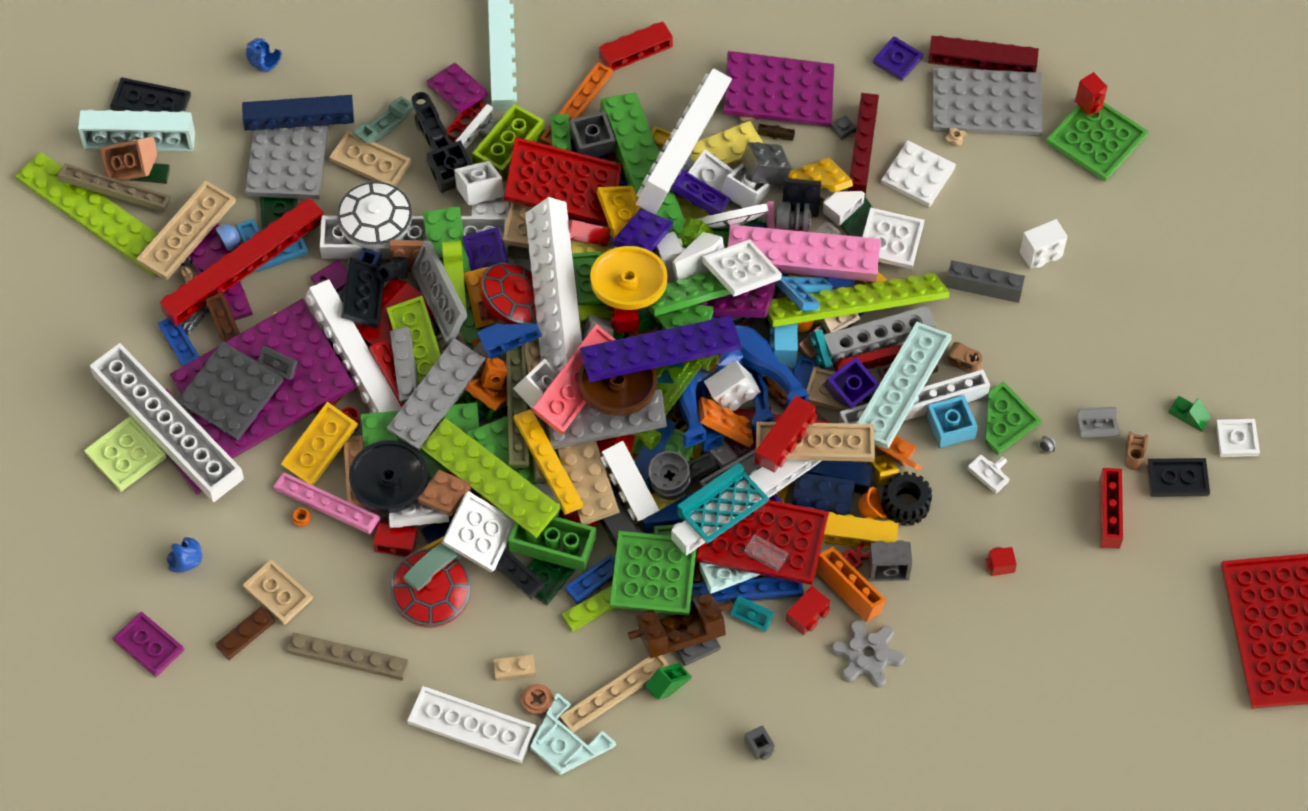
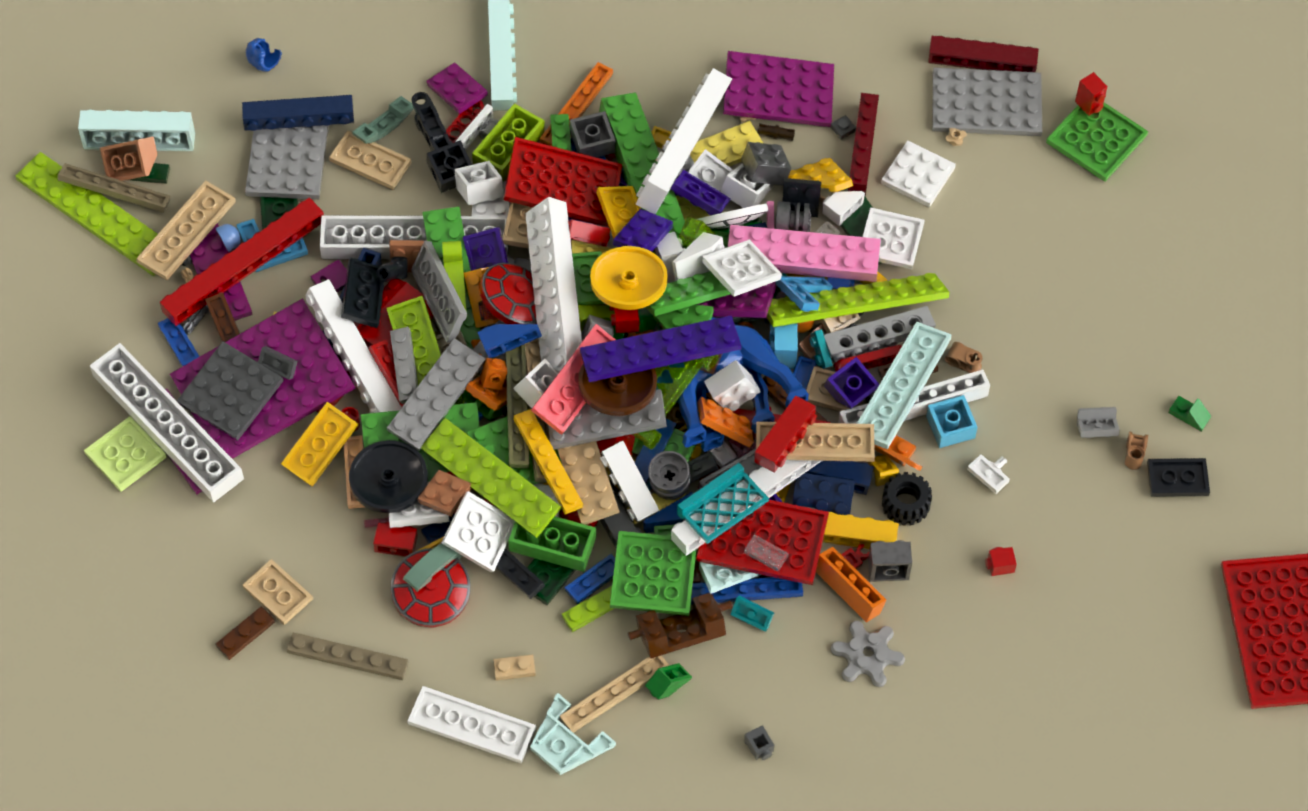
black tile [110,77,191,112] -> none
magenta tile [113,611,184,677] -> none
blue hair [167,537,203,573] -> none
bright pink tile [273,472,380,534] -> none
orange plate [291,508,311,527] -> none
white dish [337,182,412,249] -> none
nougat gear [521,684,553,715] -> none
red brick [599,21,673,71] -> none
dark grey plate [677,638,721,666] -> none
red brick [785,586,830,635] -> none
orange helmet [857,487,887,519] -> none
dark purple plate [873,36,923,81] -> none
dark grey brick [946,260,1025,303] -> none
bright green plate [985,381,1042,455] -> none
white brick [1020,219,1068,269] -> none
light grey plate [1038,436,1056,454] -> none
red brick [1099,468,1123,549] -> none
white plate [1216,419,1260,457] -> none

